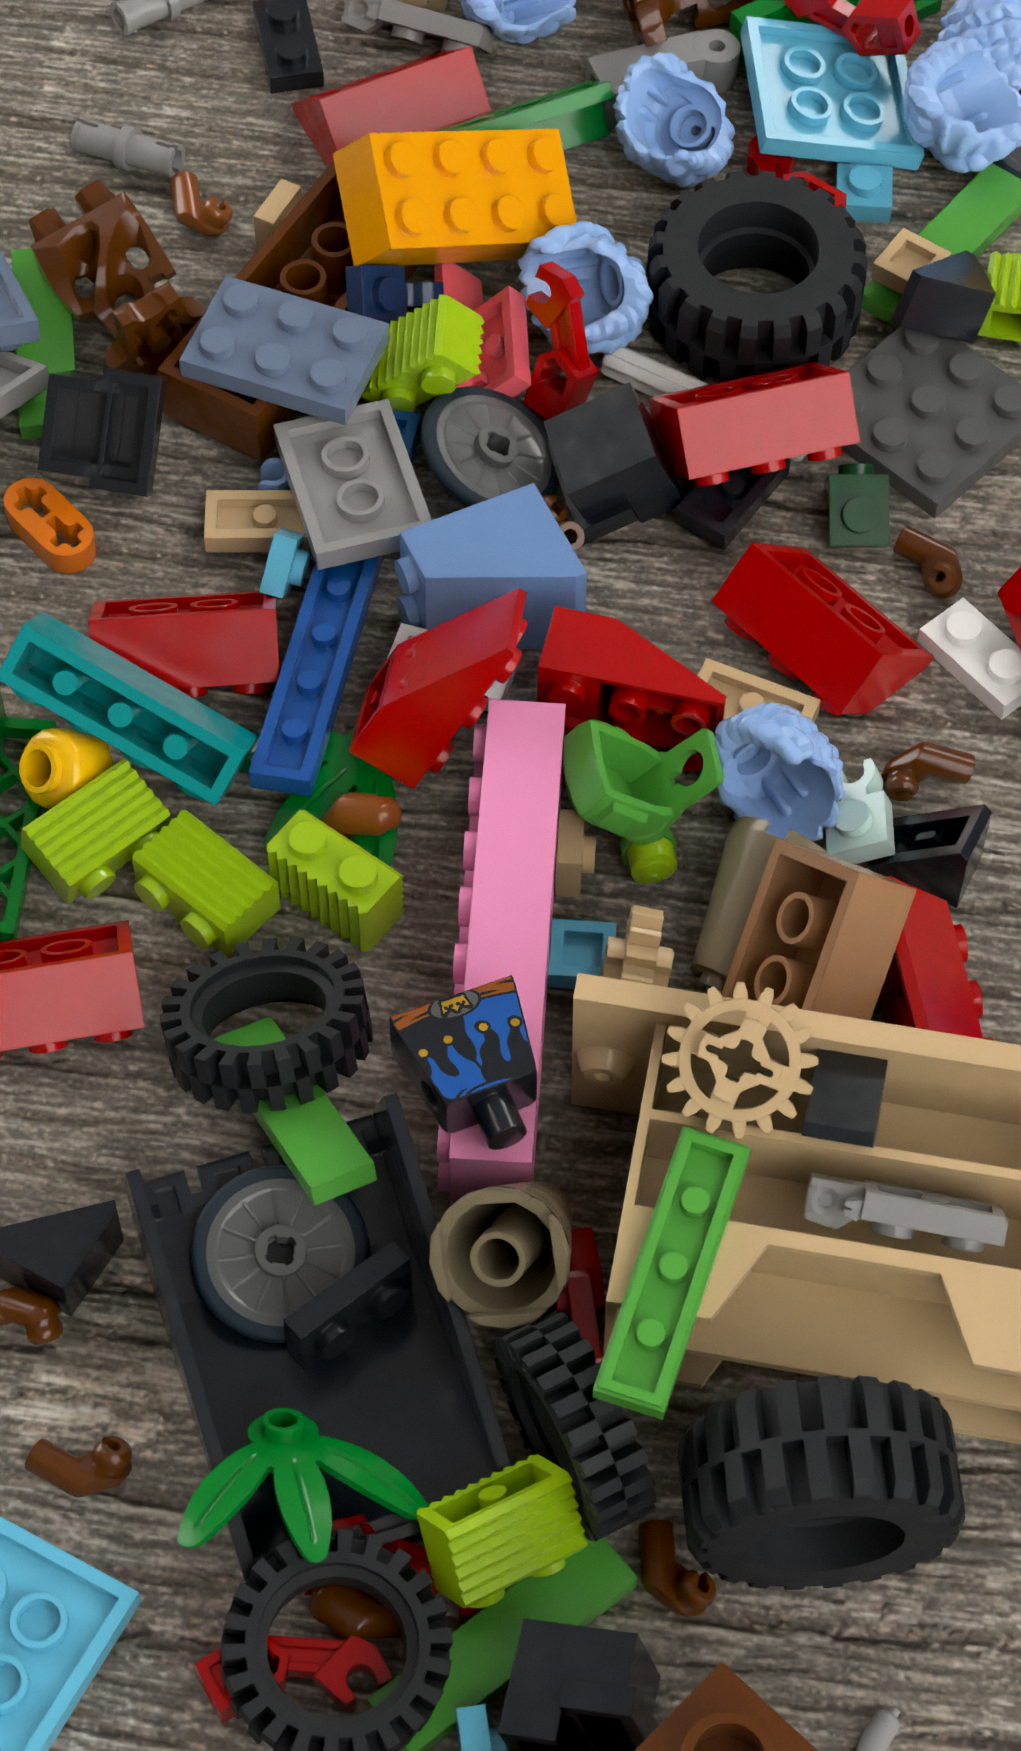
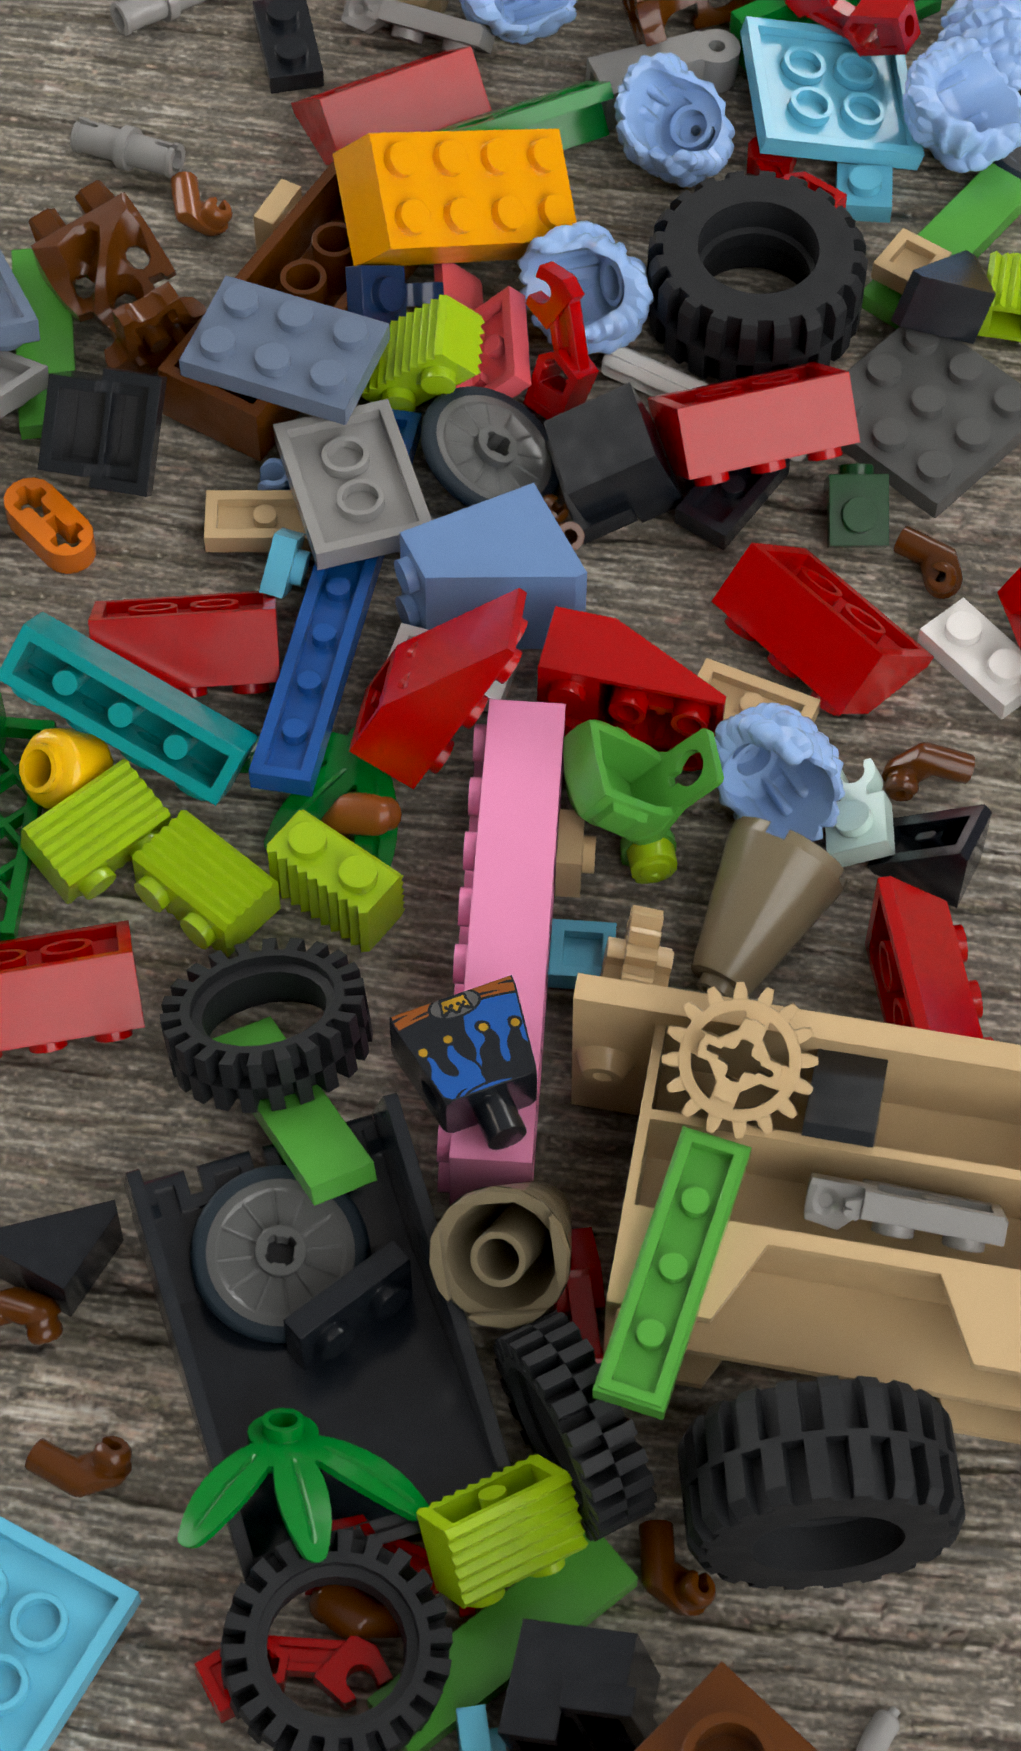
medium nougat brick [721,838,917,1020] -> none

